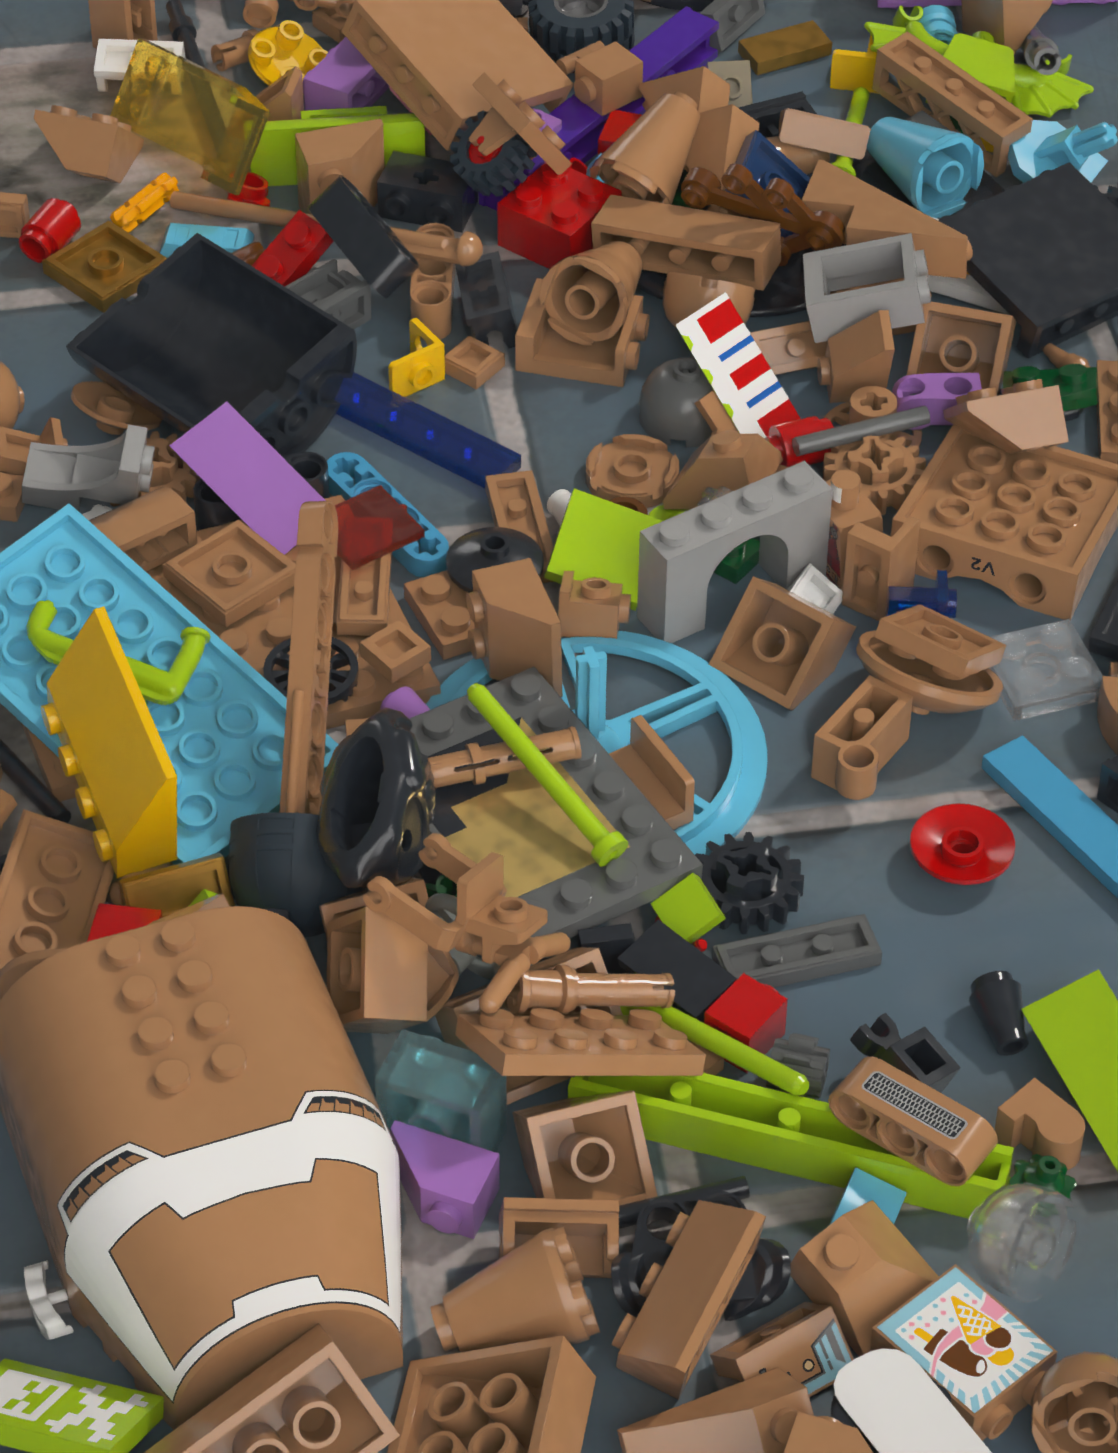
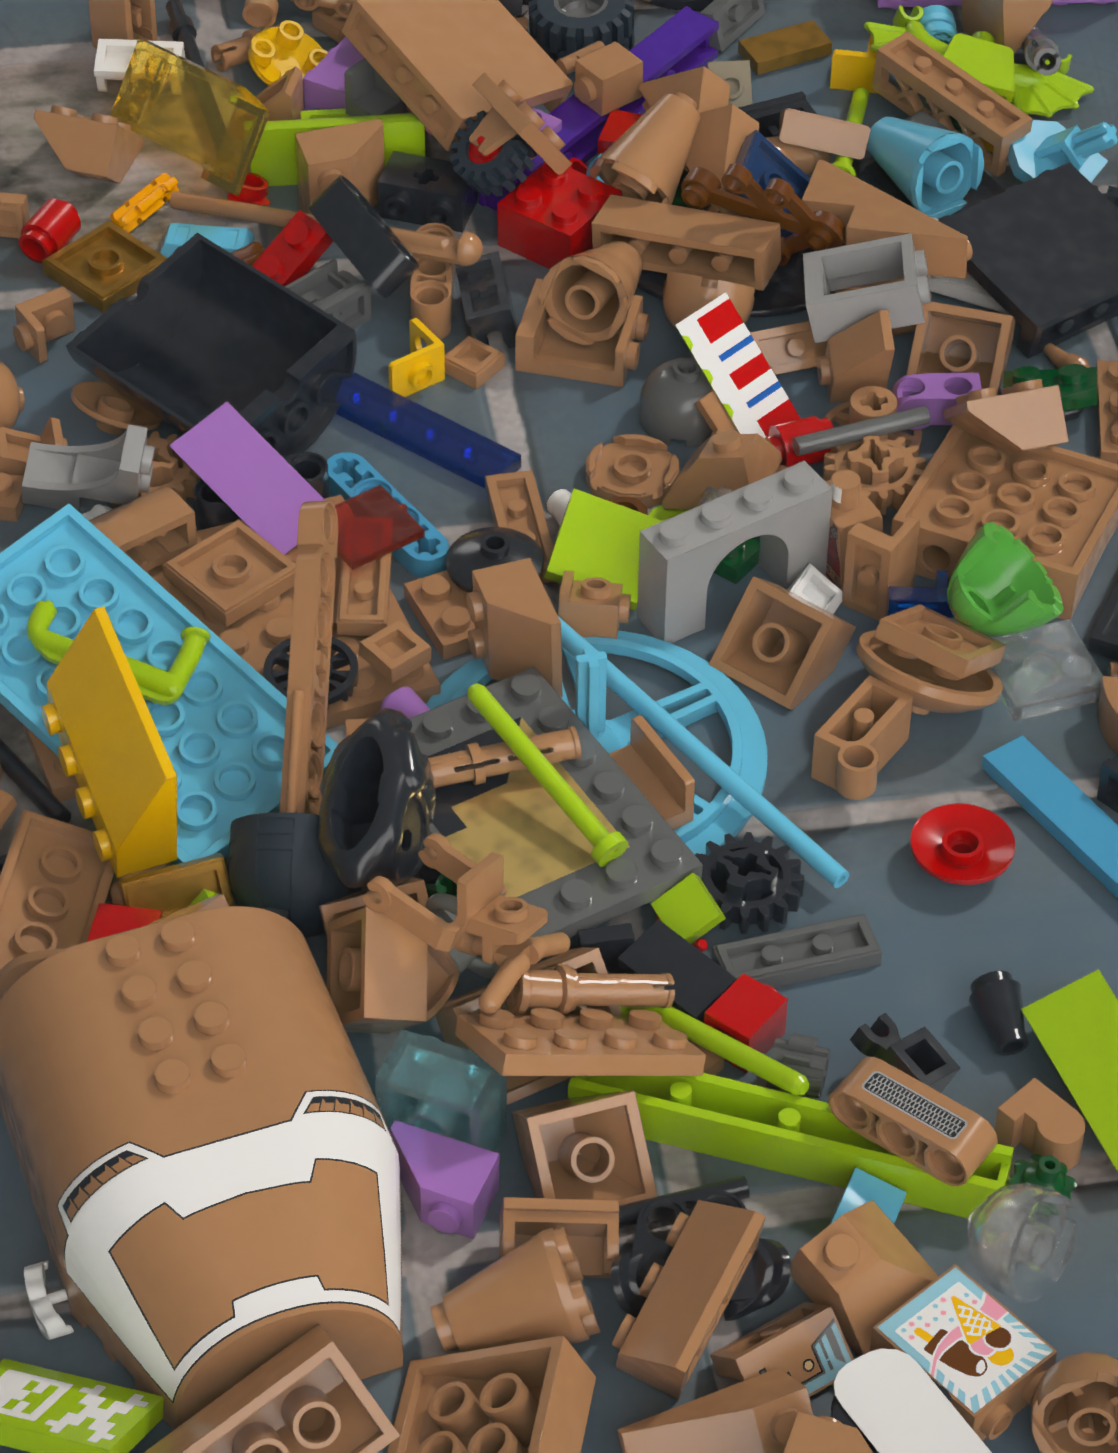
none -> medium nougat bracket [13,286,75,364]
none -> dark grey panel [344,58,407,116]
none -> medium azure piece [558,616,849,888]
none -> bright green hair [947,522,1064,637]

